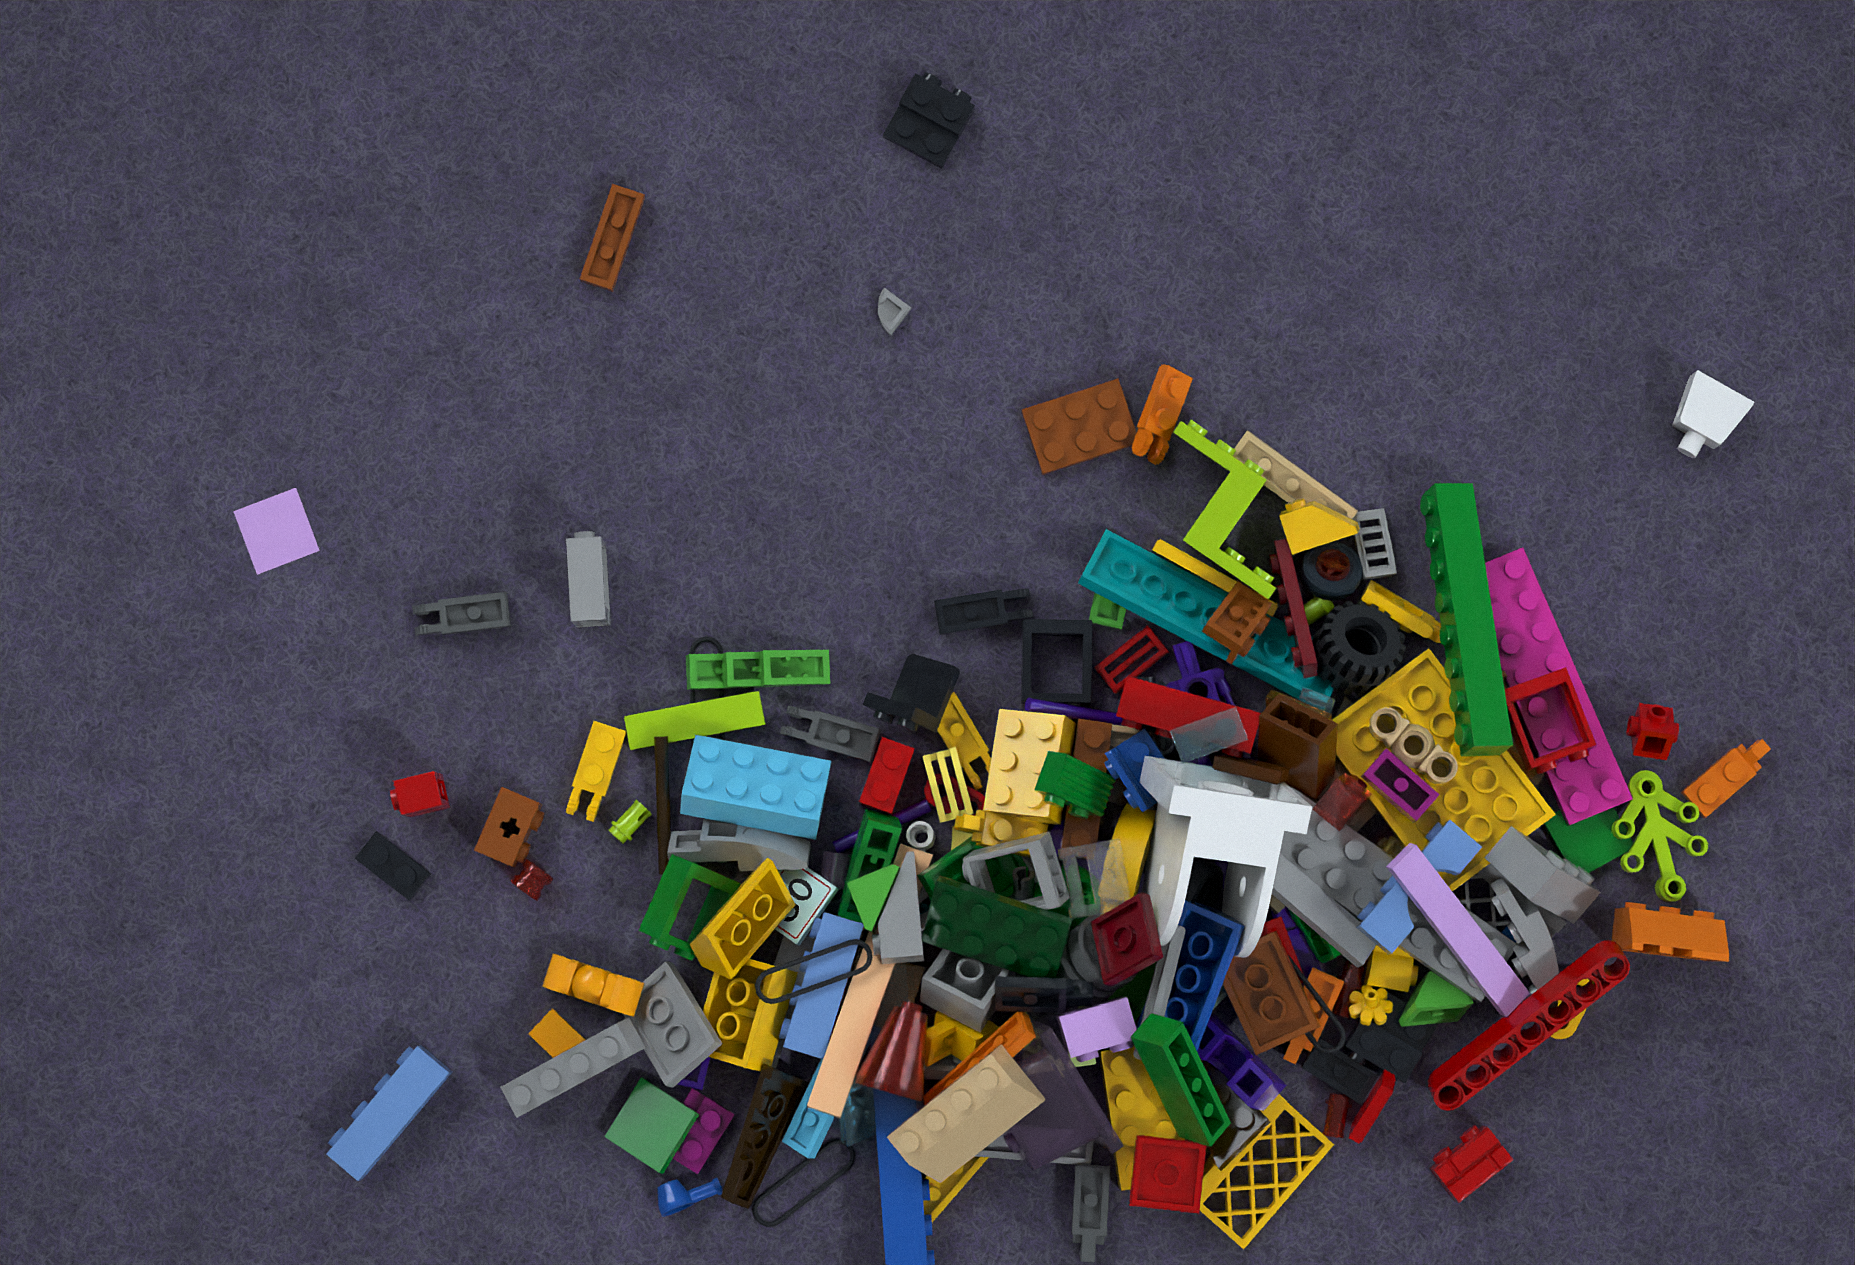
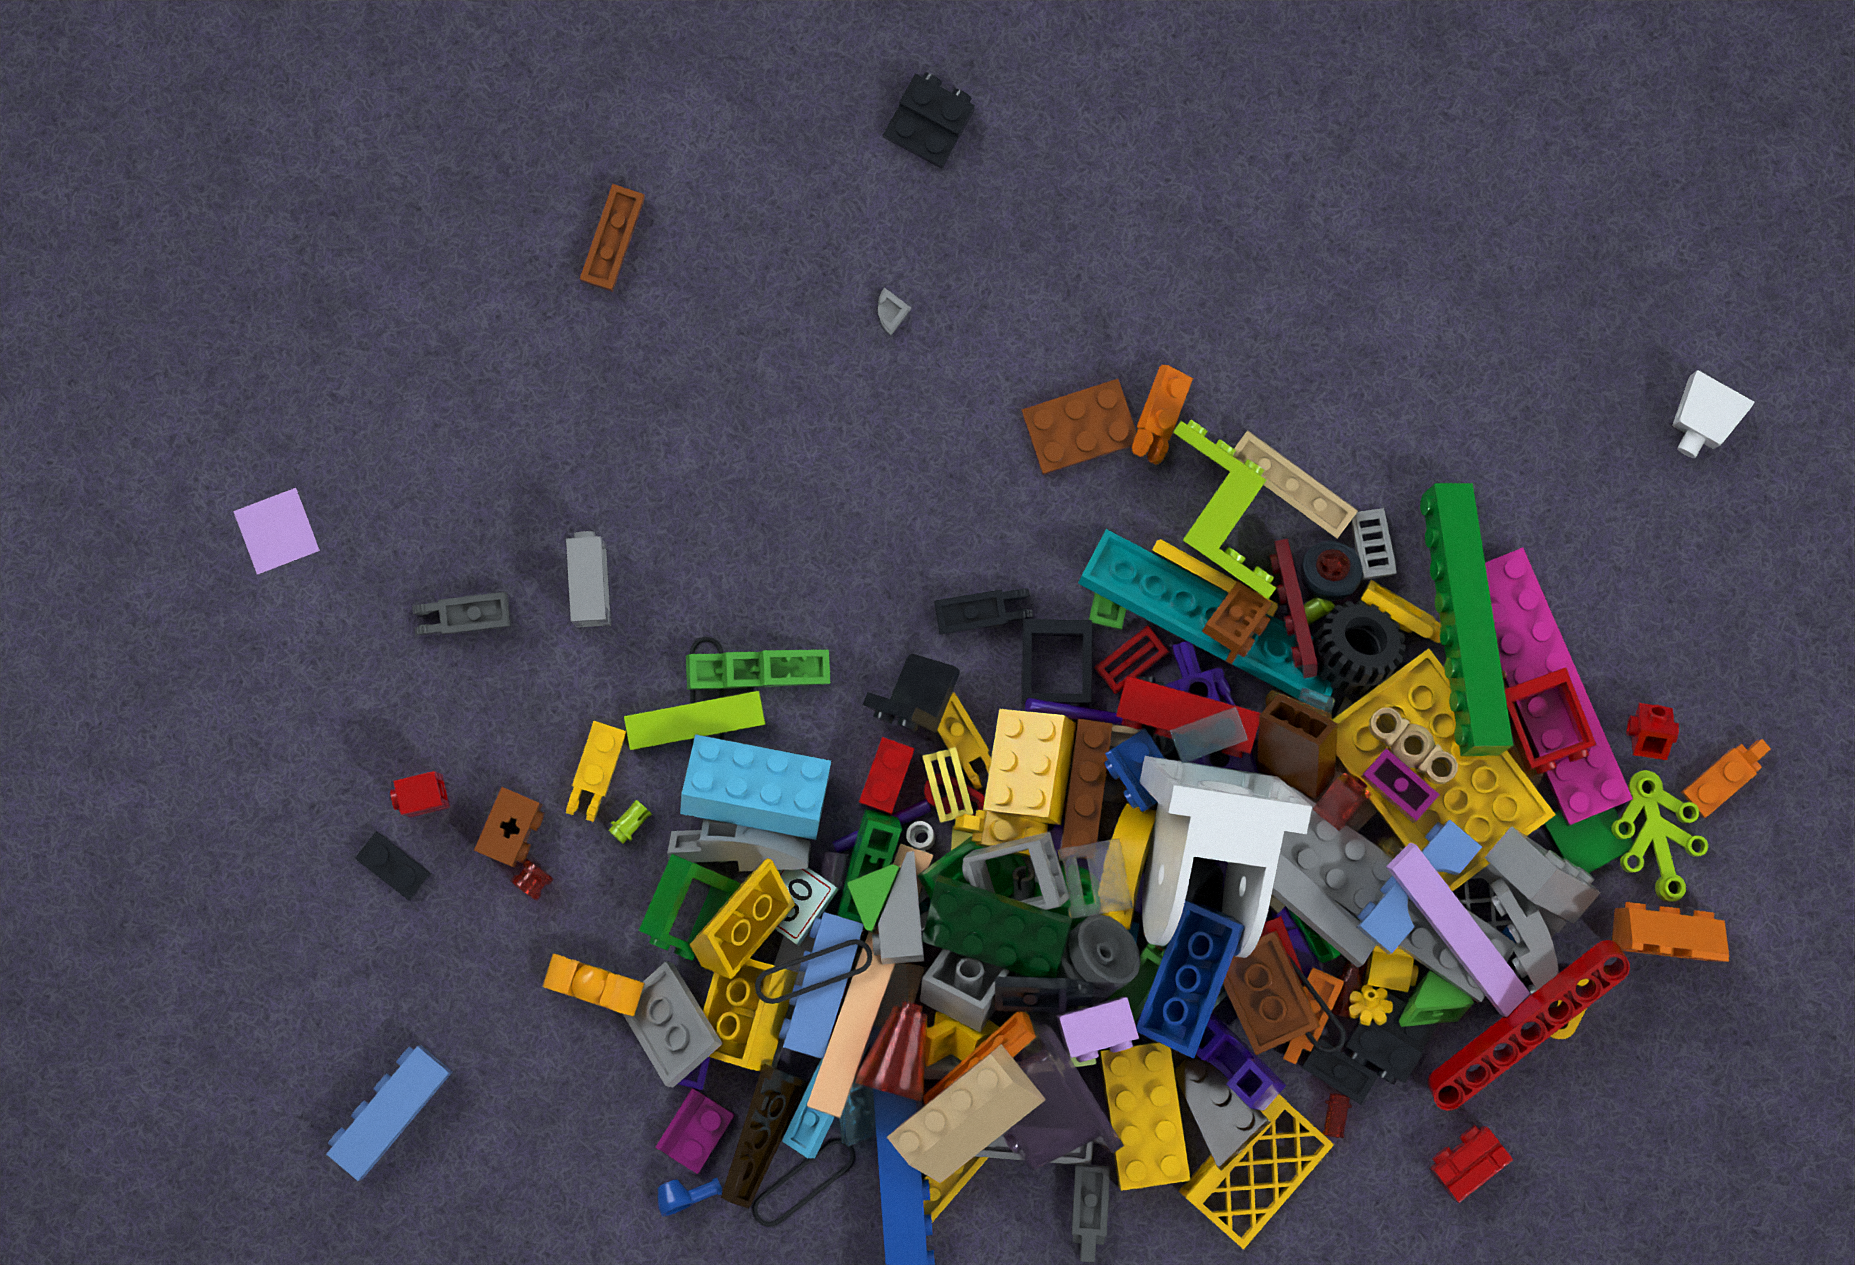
light grey brick [500,1017,646,1118] -> none
light orange tile [528,1008,586,1058] -> none
green tile [604,1077,700,1174] -> none
dark brown bar [654,736,671,875] -> none
dark grey hinge [780,706,881,763] -> none
green brick [1035,751,1115,820] -> none
dark red tile [1091,892,1163,987] -> none
red tile [1129,1135,1206,1214] -> none
green brick [1131,1013,1231,1147] -> none
light grey axle [1133,925,1186,1060] -> none
reddish brown tile [1212,753,1290,785] -> none
yellow slope [1279,498,1360,555] -> none
red tile [1348,1070,1396,1144] -> none

